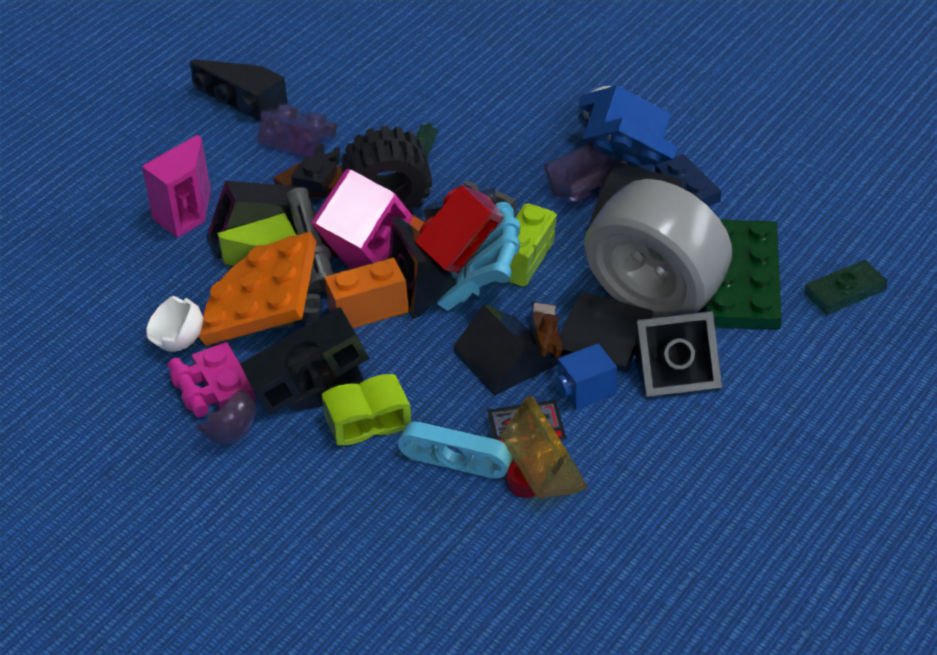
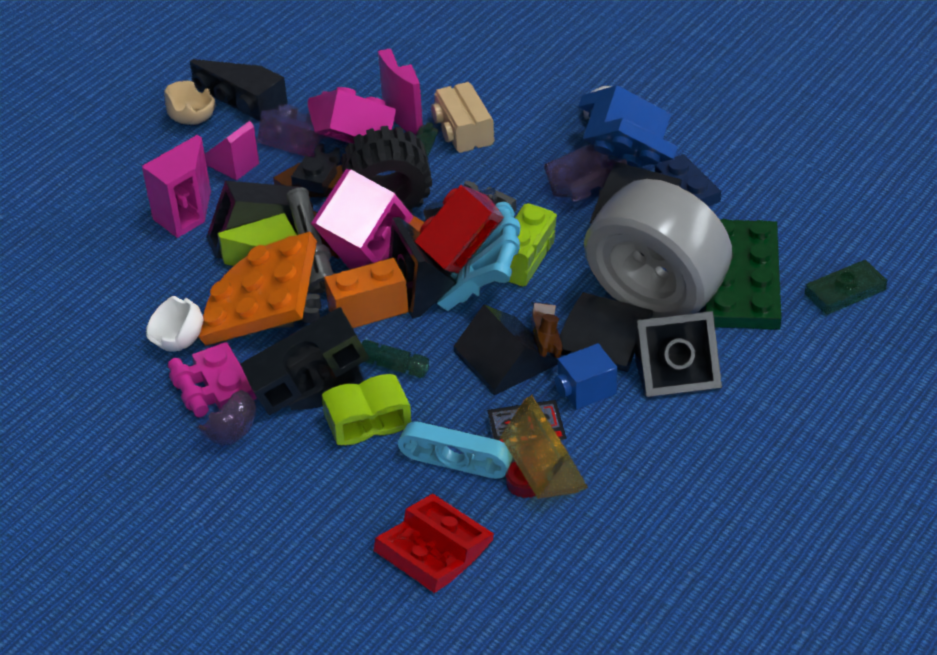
none -> tan hair [164,81,215,125]
none -> dark pink slope [205,121,260,181]
none -> dark pink slope [307,87,396,143]
none -> axle [362,340,430,378]
none -> red slope [373,494,494,593]
none -> dark pink slope [378,49,424,137]
none -> tan brick [431,82,494,153]

